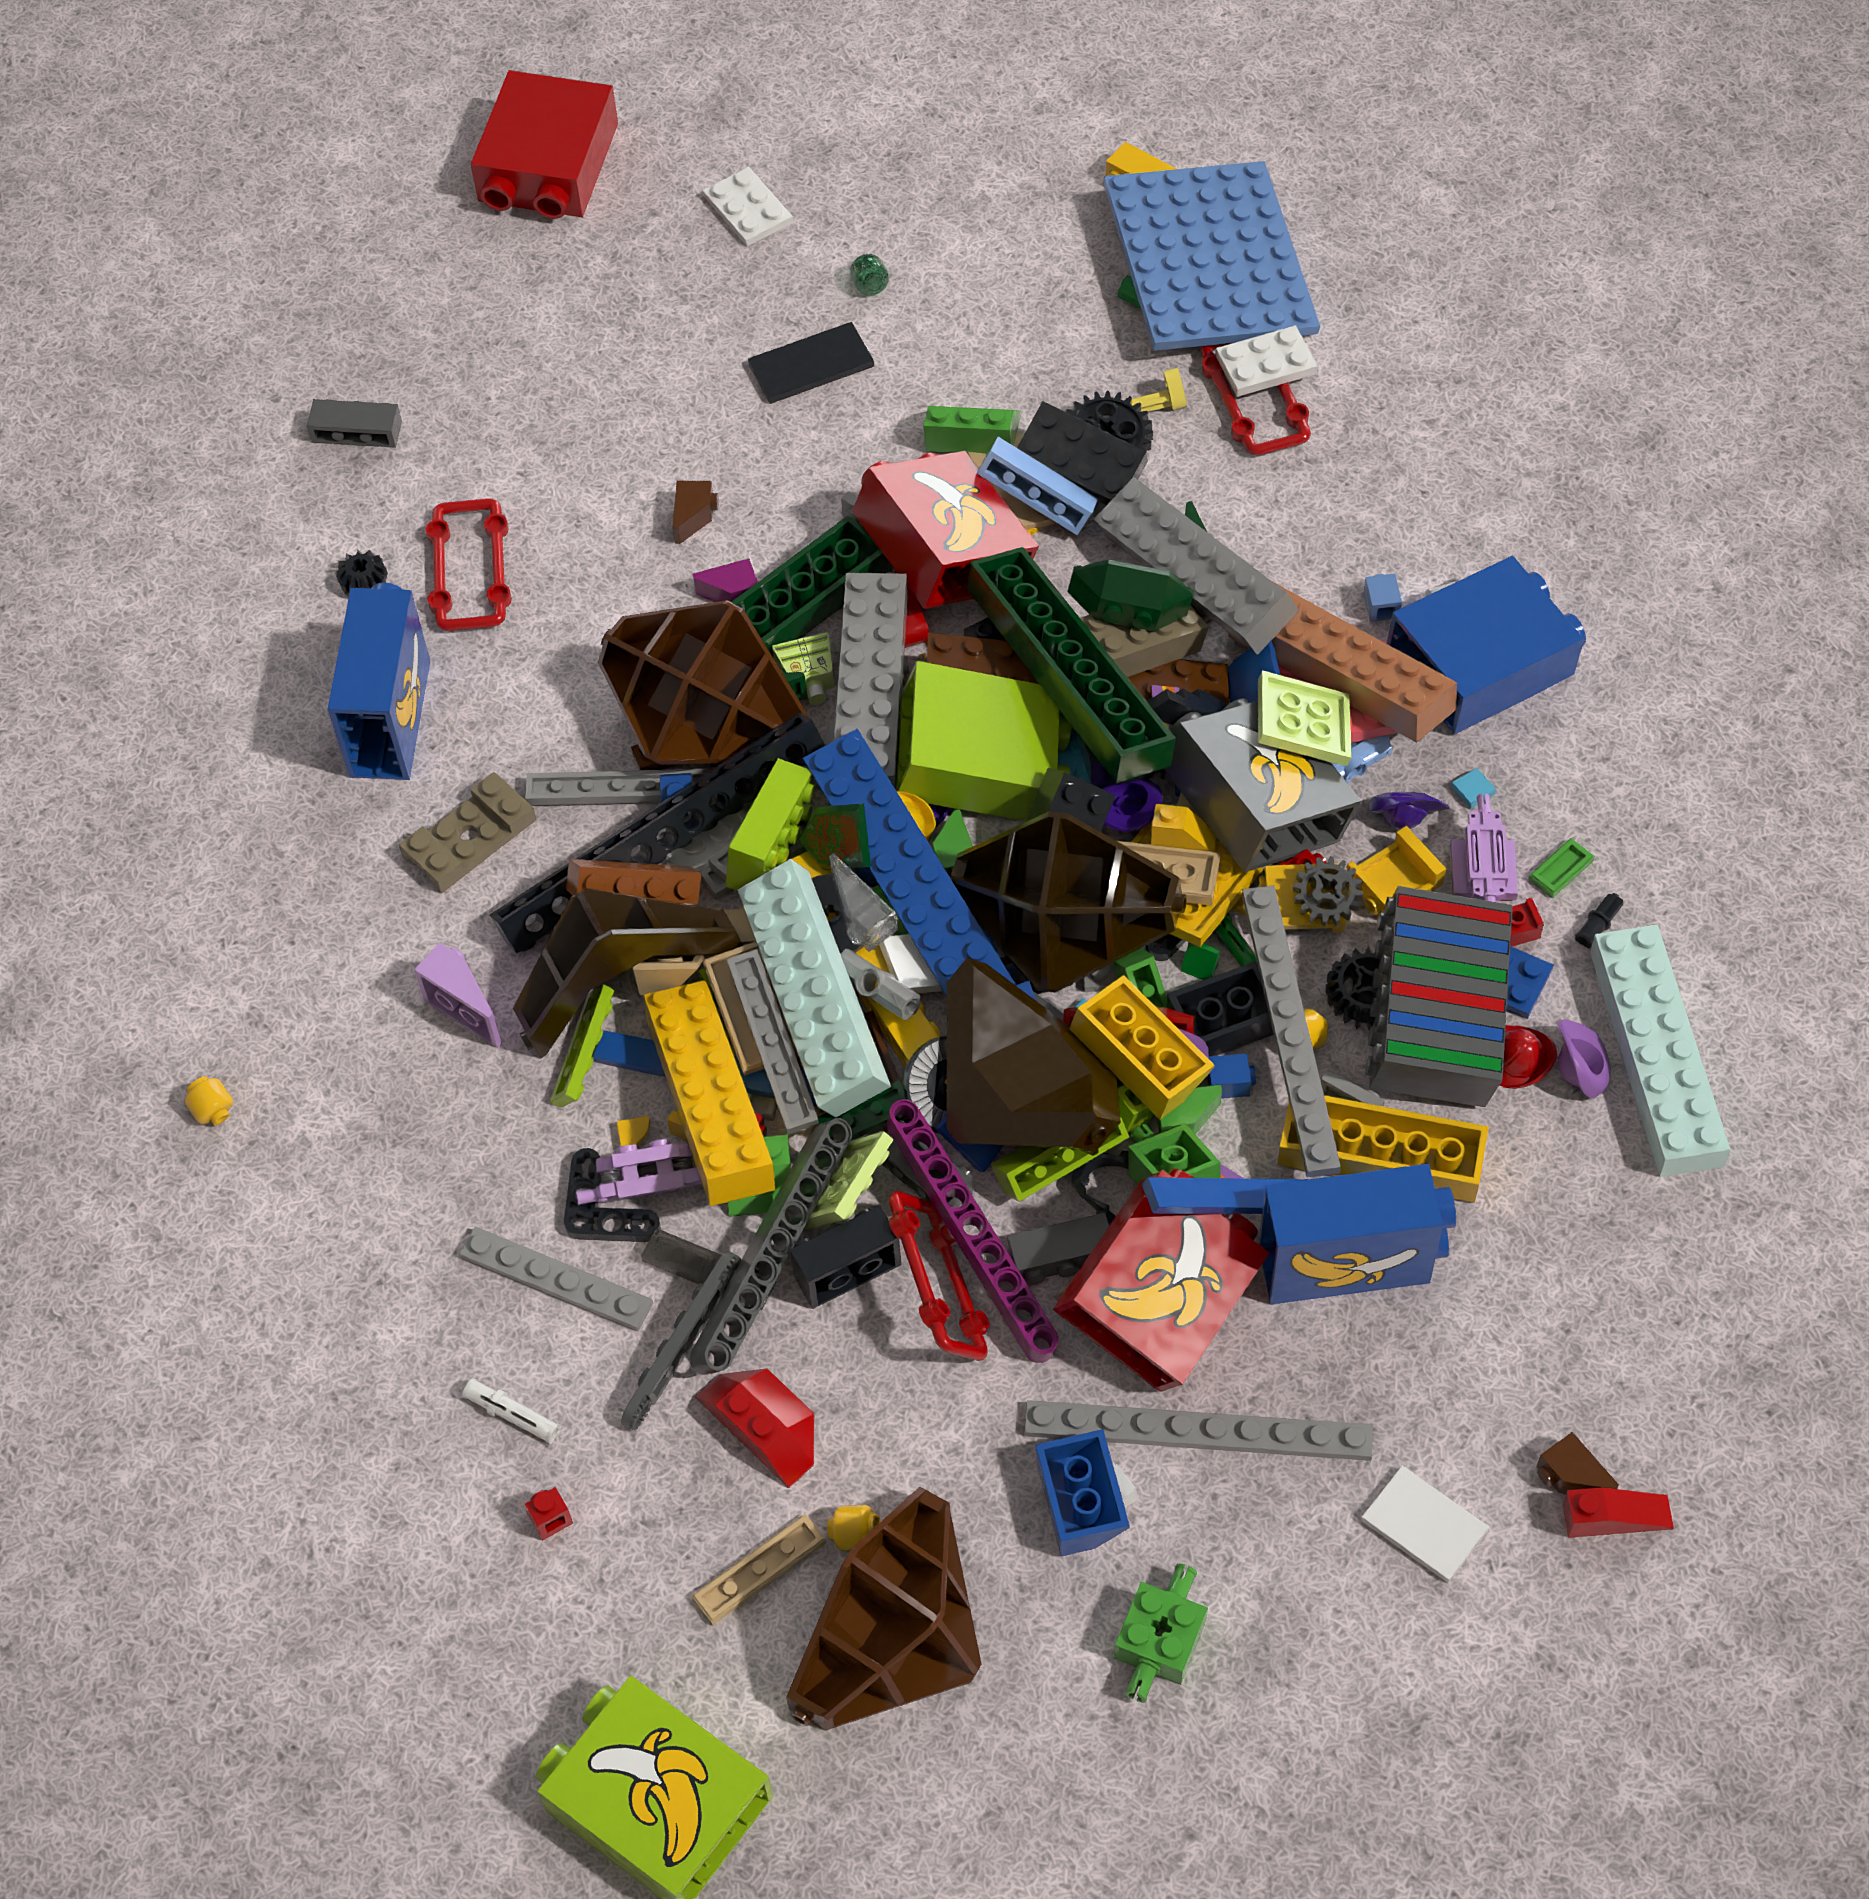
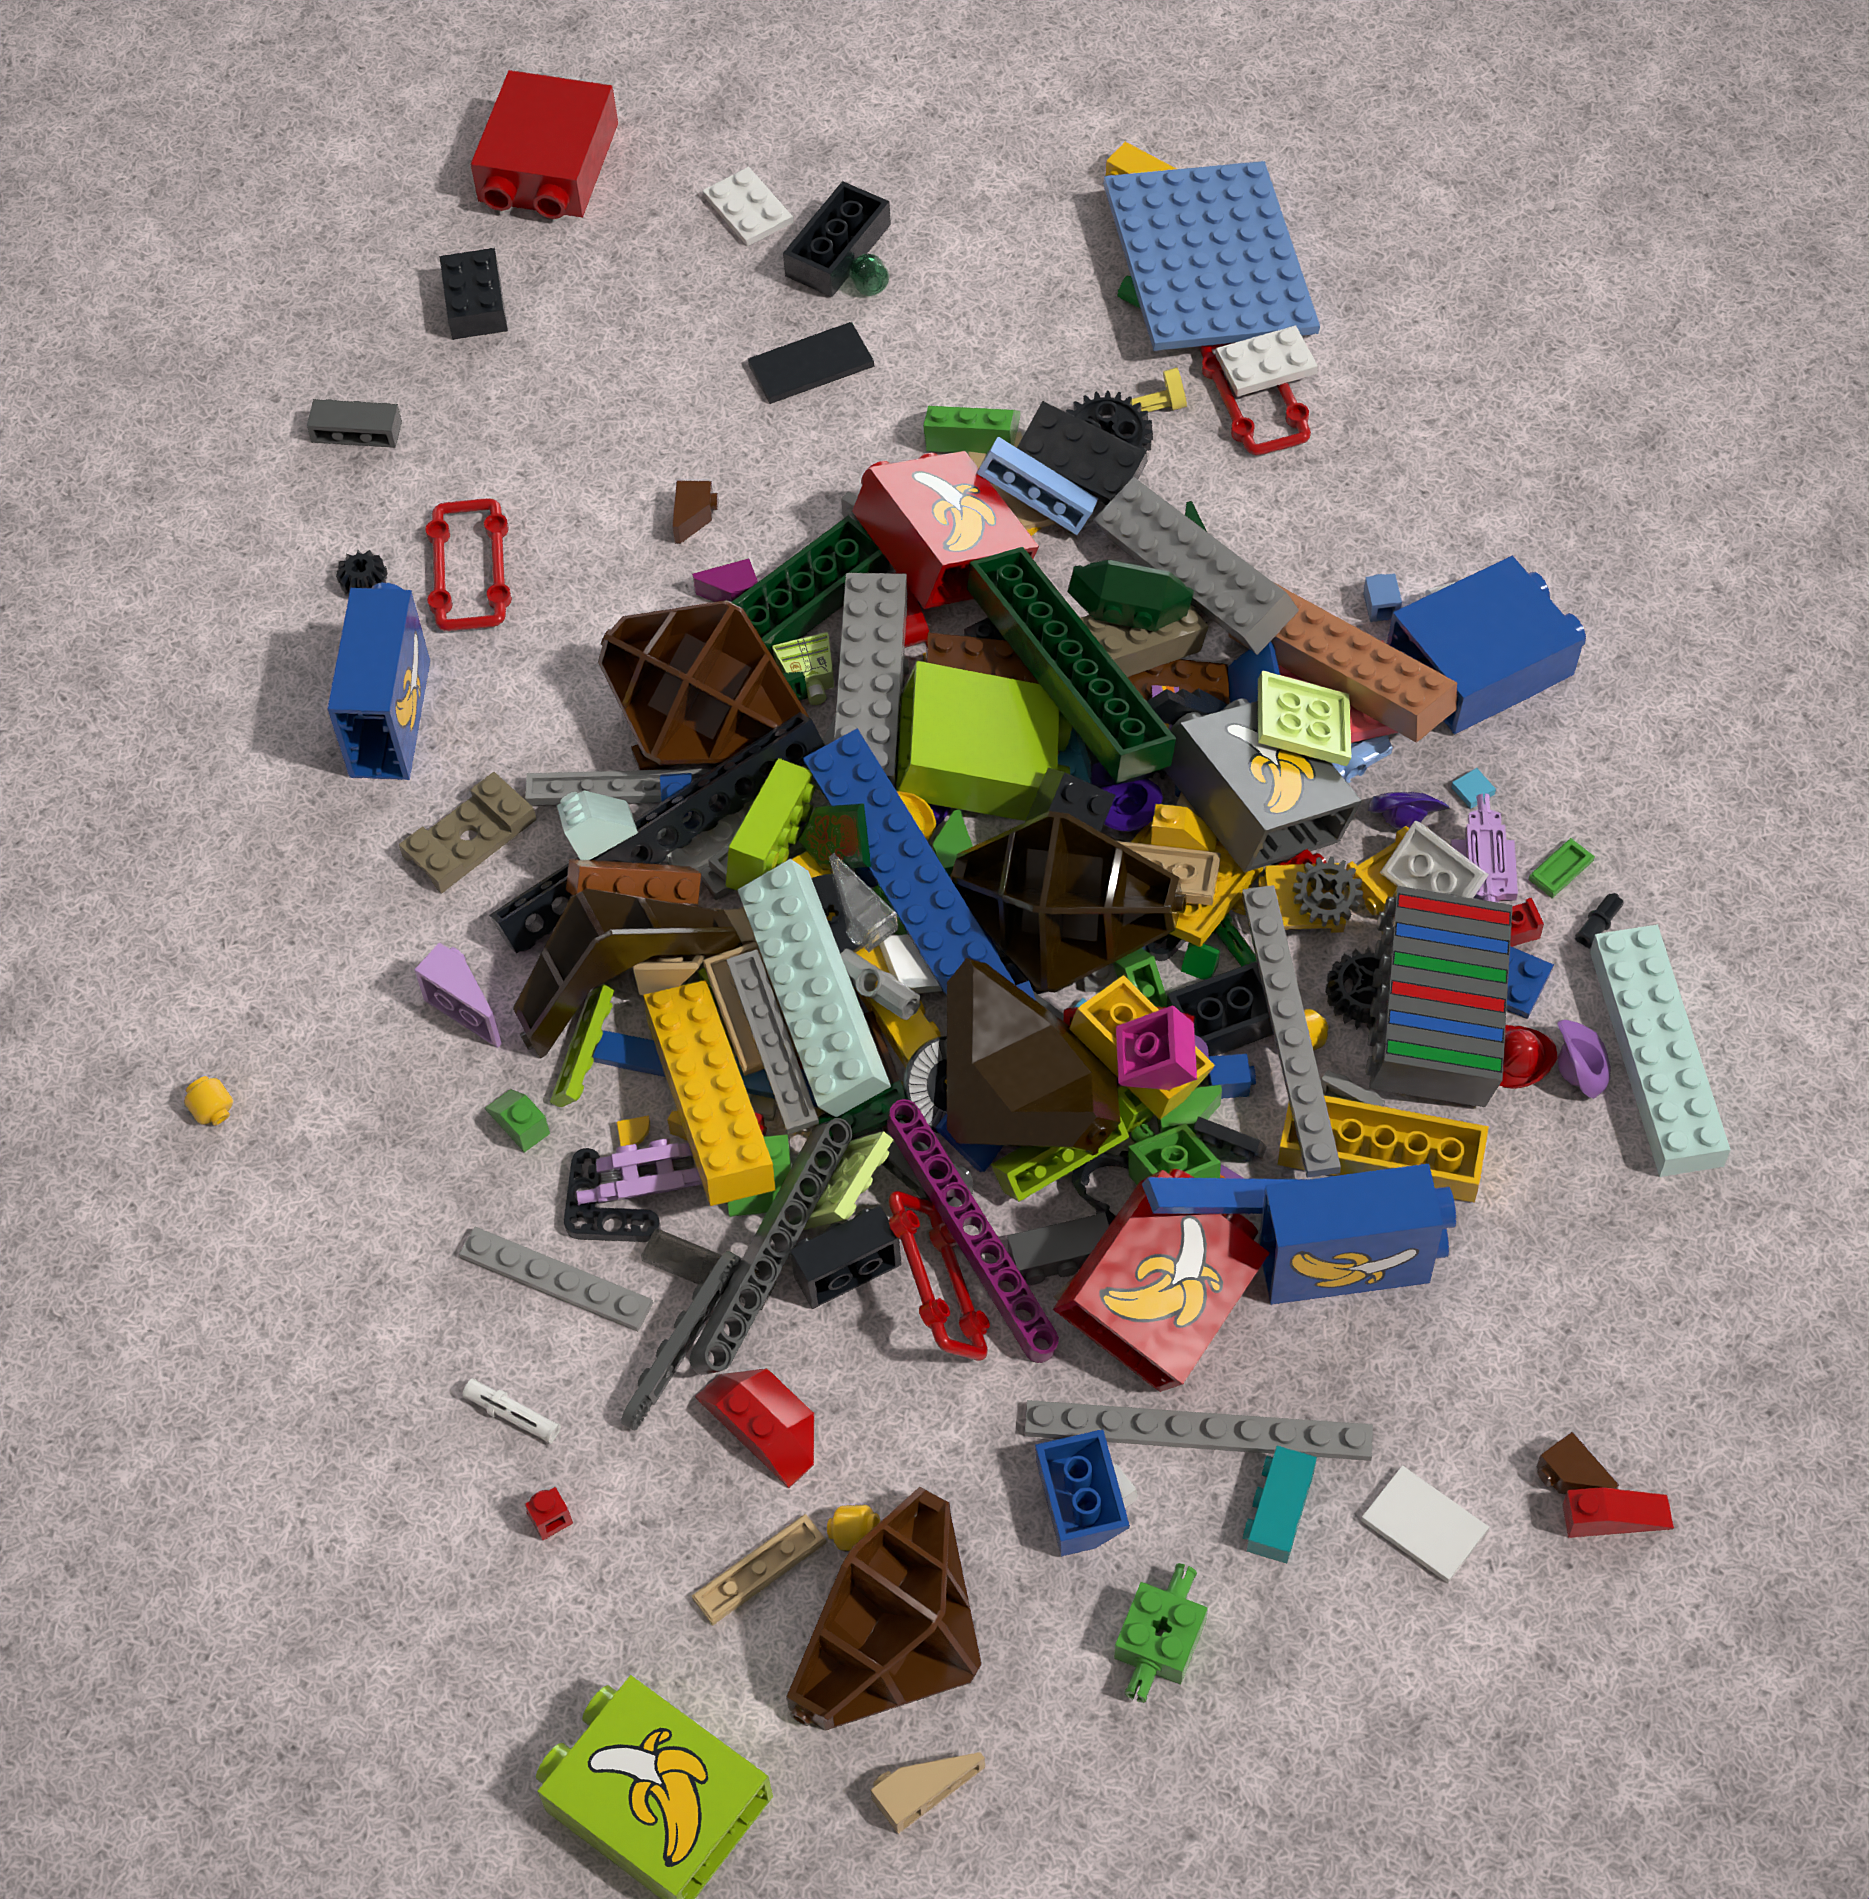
none -> black brick [439,248,508,340]
none -> bright green slope [485,1089,550,1153]
none -> light aqua slope [557,790,638,860]
none -> black brick [783,181,891,297]
none -> tan slope [870,1752,985,1834]
none -> dark pink slope [1116,1005,1197,1090]
none -> black plate [1194,1116,1267,1161]
none -> teal brick [1242,1445,1317,1564]
none -> white tile [1380,821,1489,898]

